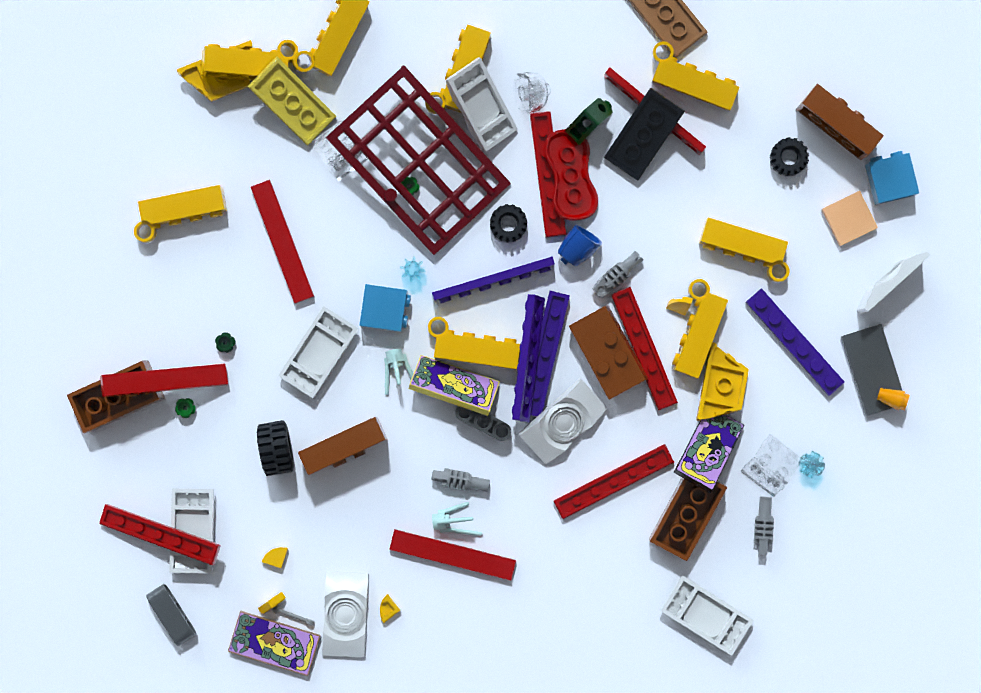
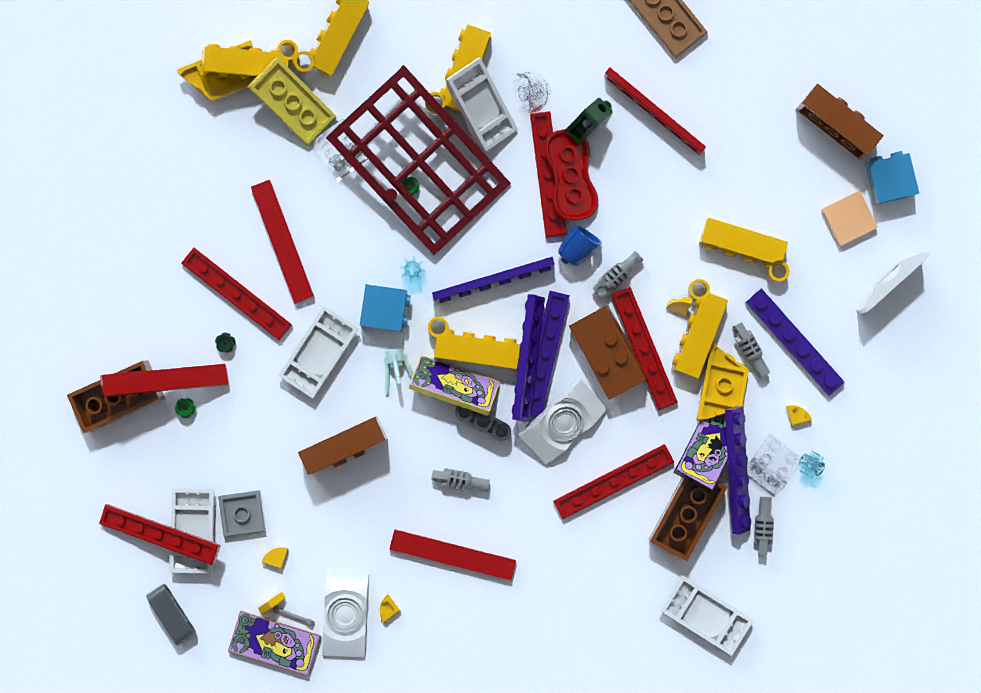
yellow hinge [134,185,227,243] -> none
black tyre [256,420,294,476] -> none
light aqua plant [432,502,483,536] -> none
black tyre [490,204,527,243] -> none
black tile [604,88,685,181] -> none
yellow hinge [652,41,740,111] -> none
black tyre [769,137,809,177] -> none
dark grey tile [840,324,903,416] -> none
light orange cone [877,388,910,411] -> none
none -> red tile [181,247,293,341]
none -> light grey tile [218,490,266,537]
none -> dark purple plate [725,406,752,535]
none -> light grey hinge [732,322,770,378]
none -> yellow tile [786,405,812,426]

